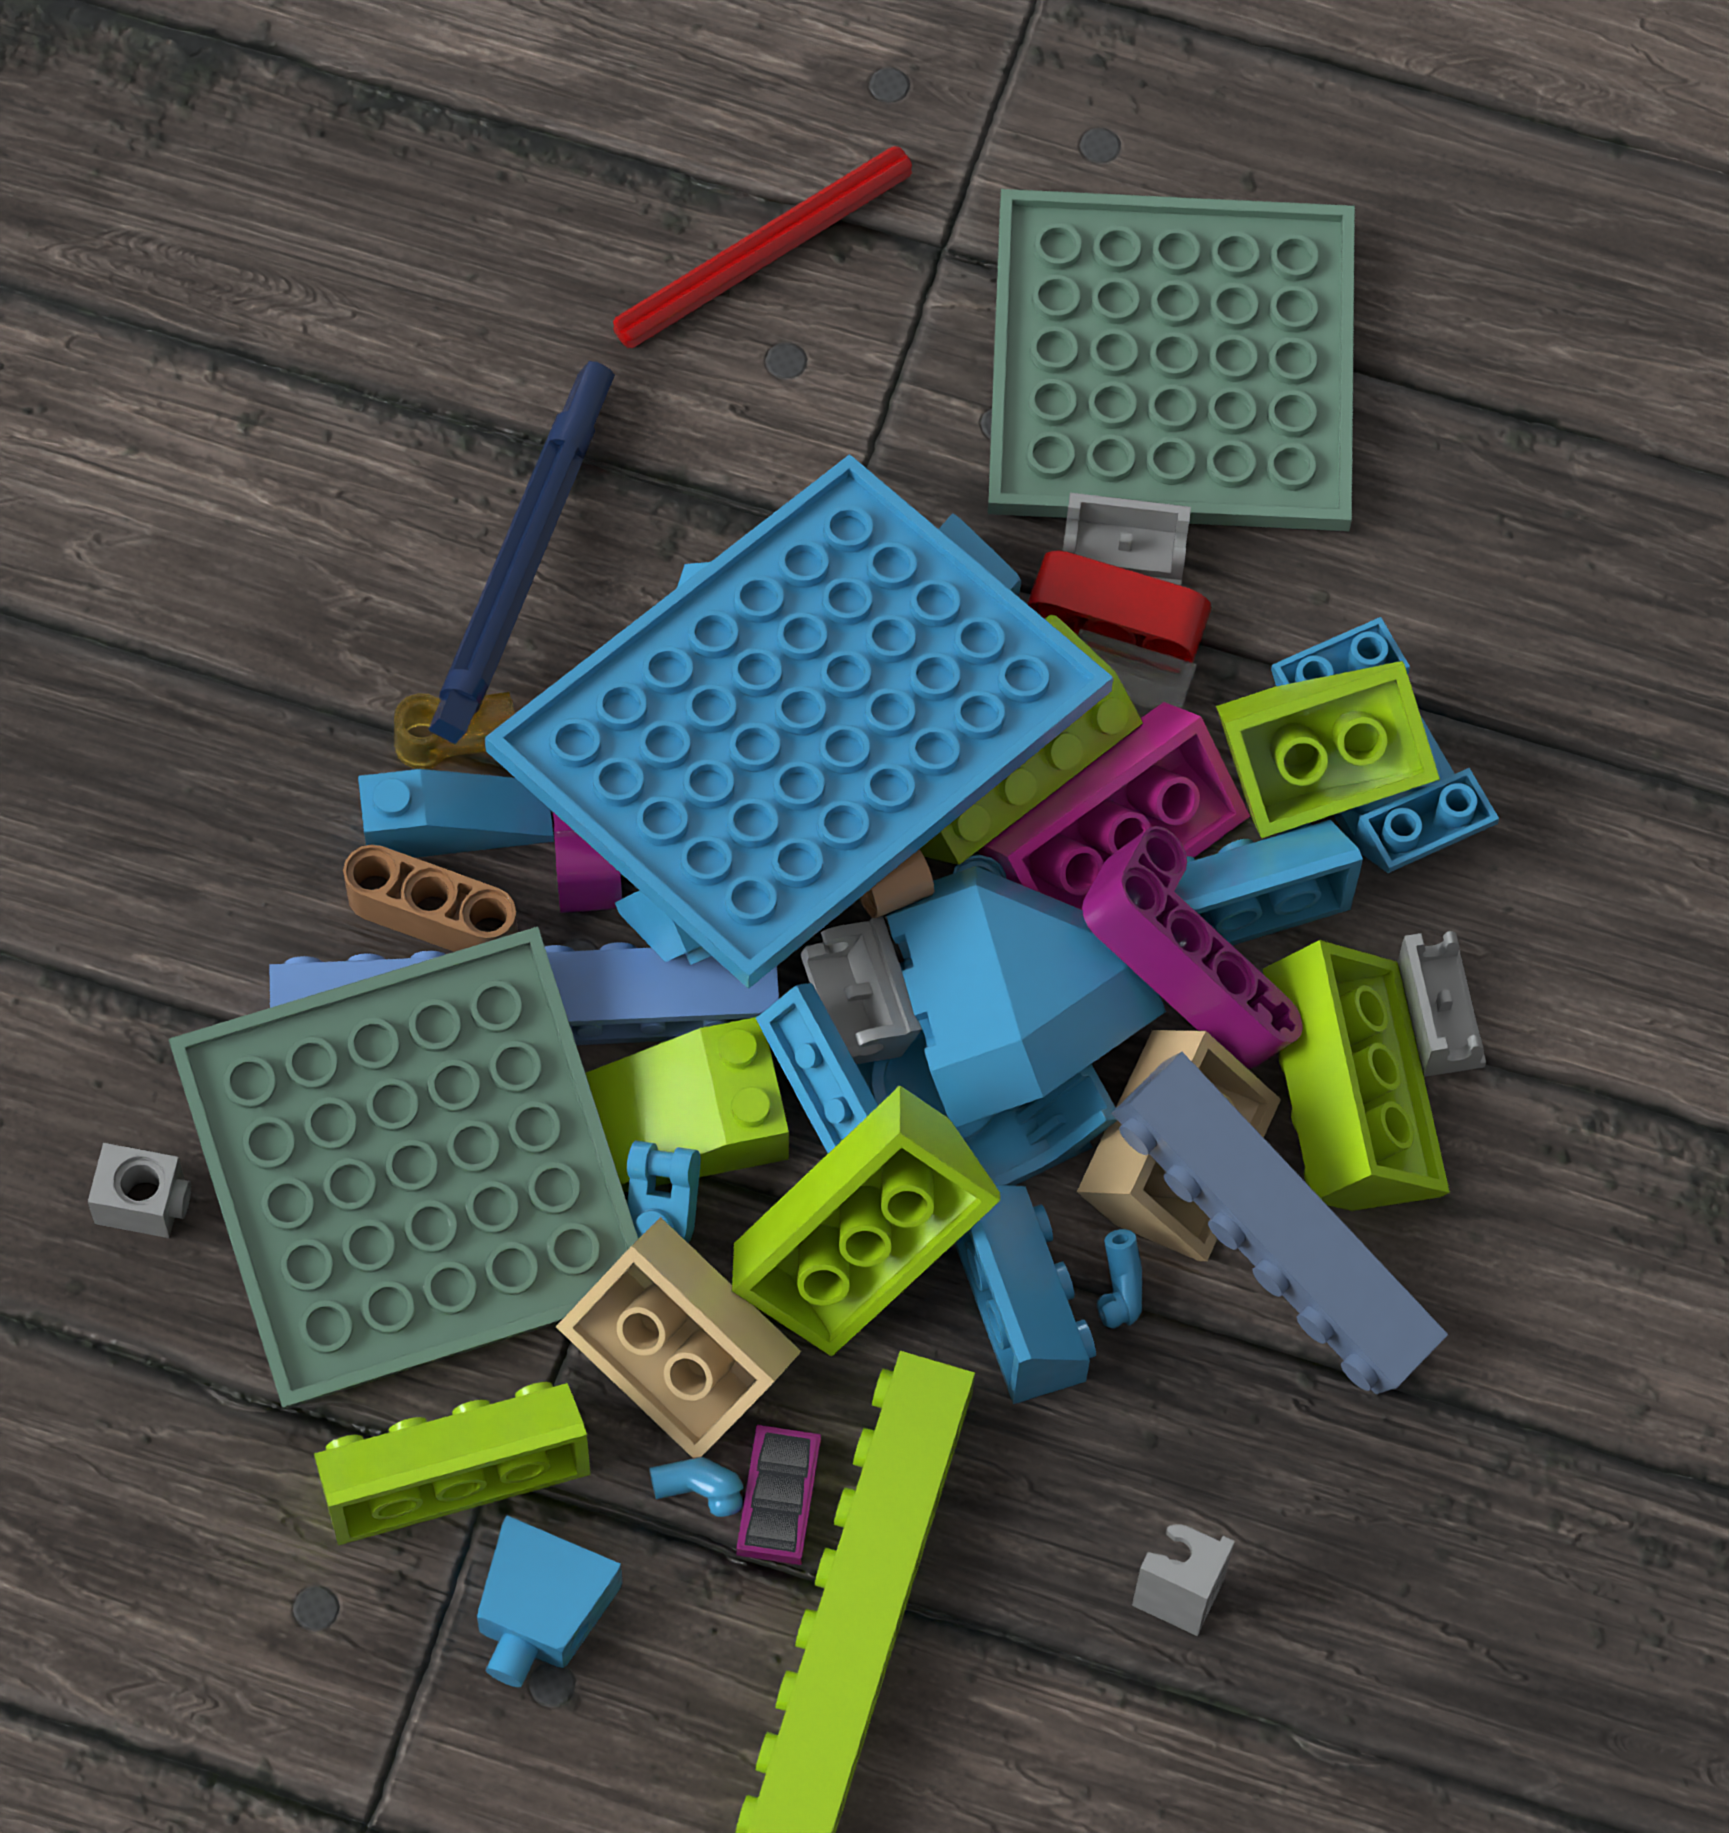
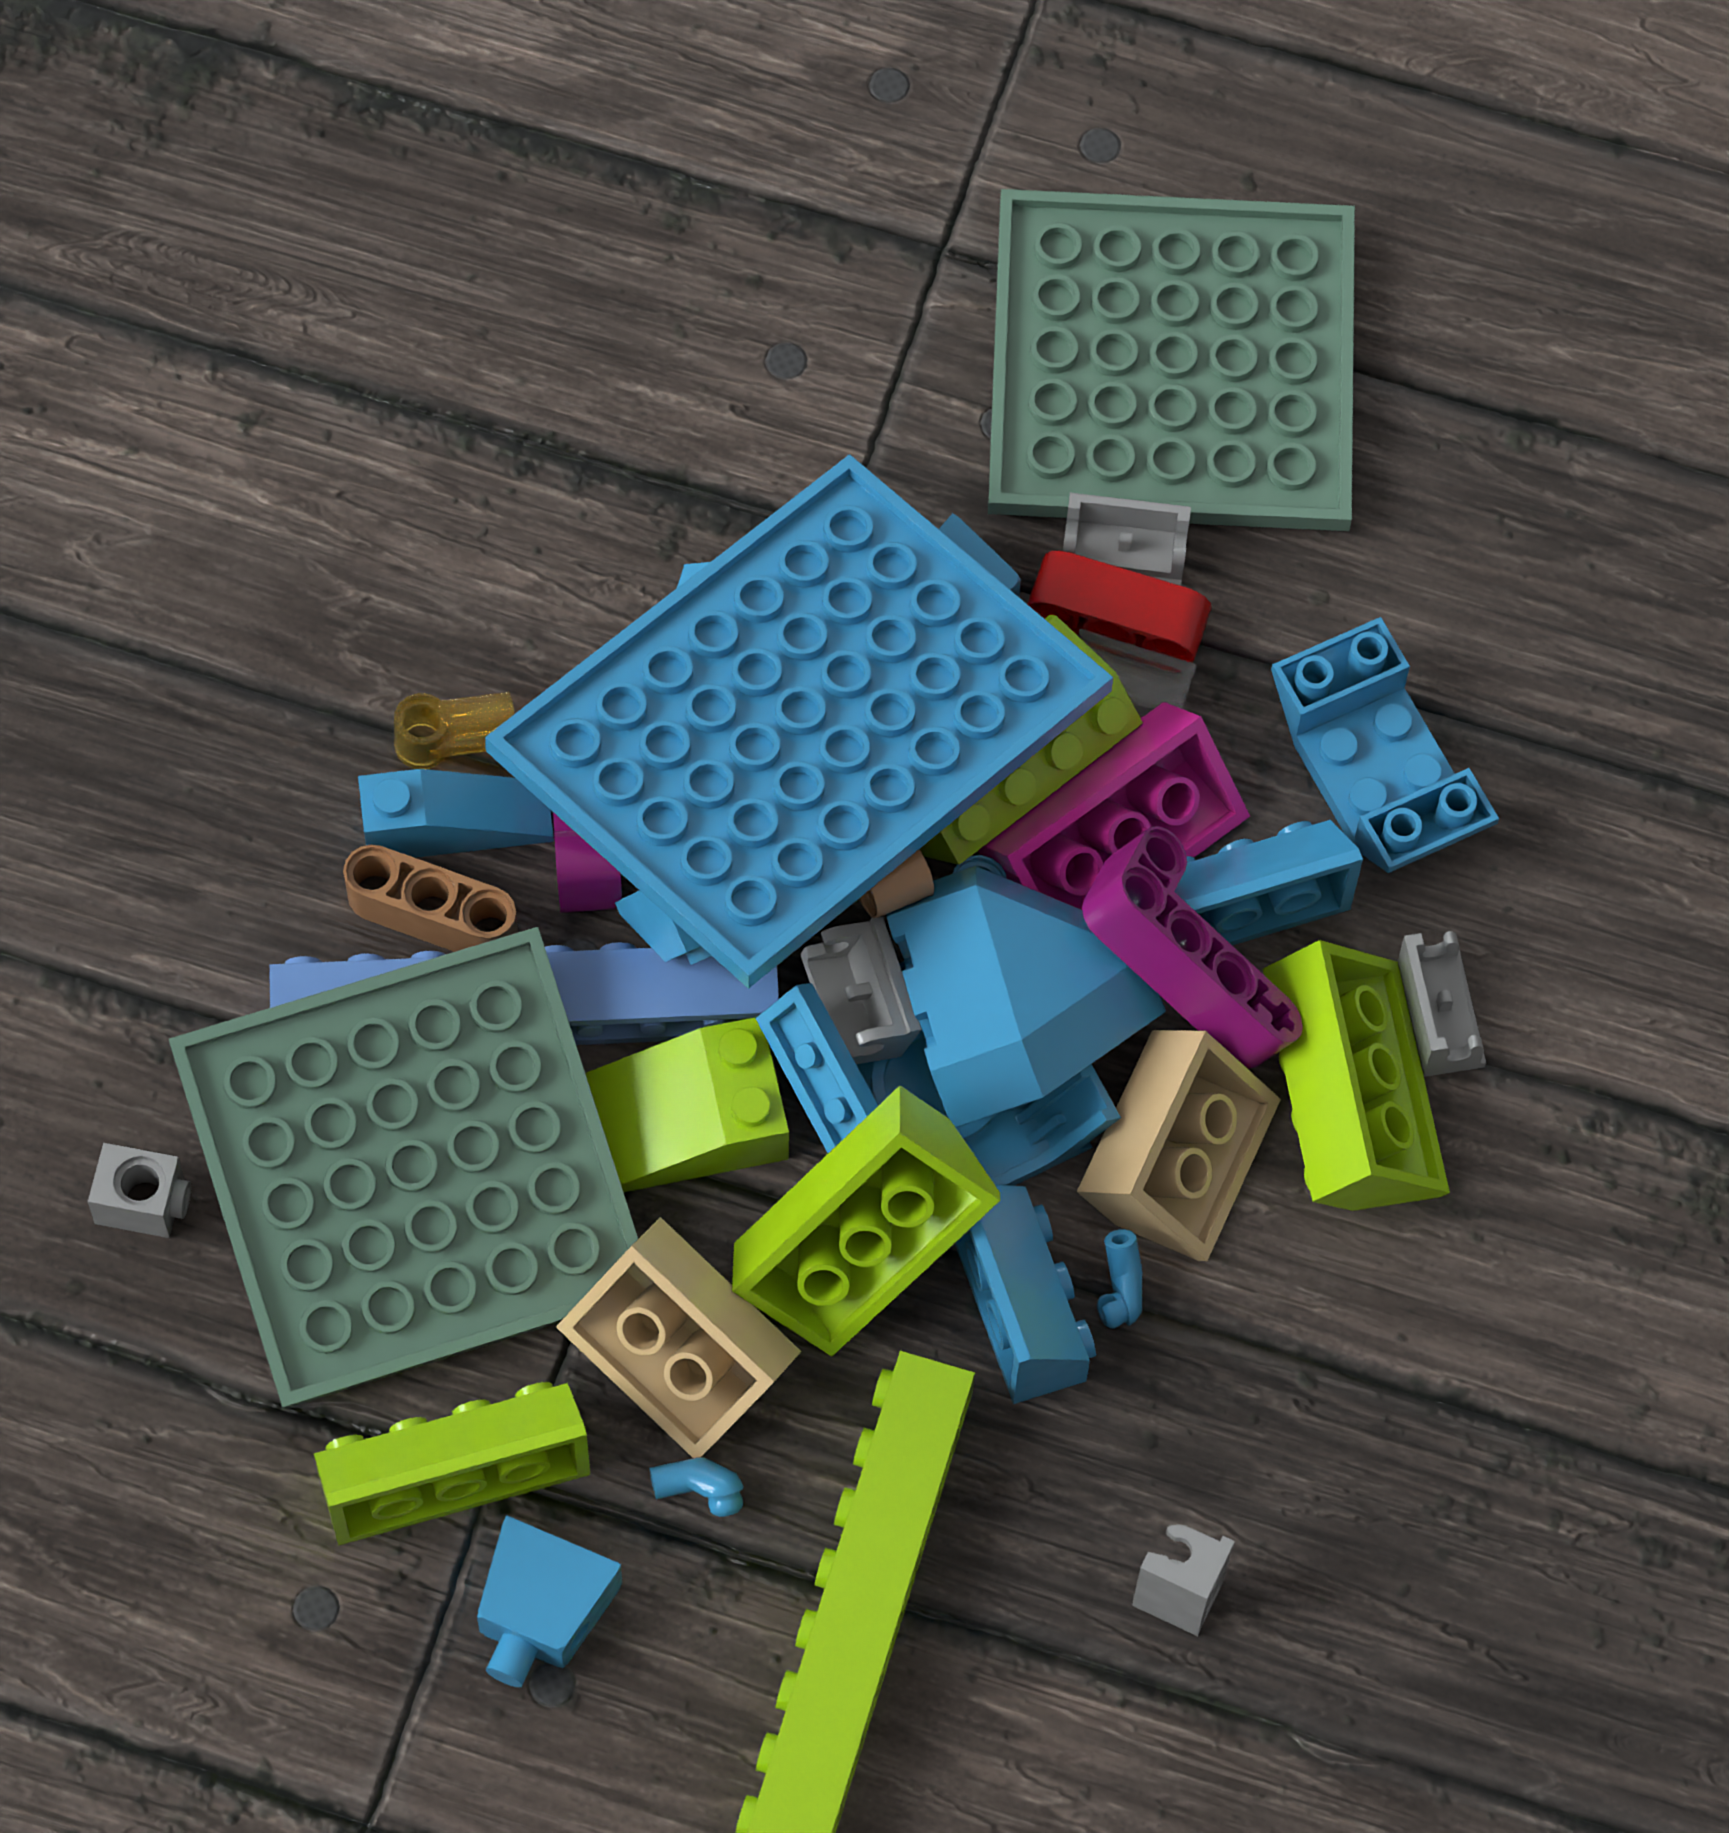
dark blue piece [428,361,615,744] -> none
red axle [613,146,912,348] -> none
dark azure plate [627,1140,701,1243] -> none
tile [737,1425,821,1565] -> none
sand blue brick [1111,1052,1448,1394] -> none
lime slope [1216,661,1440,839] -> none

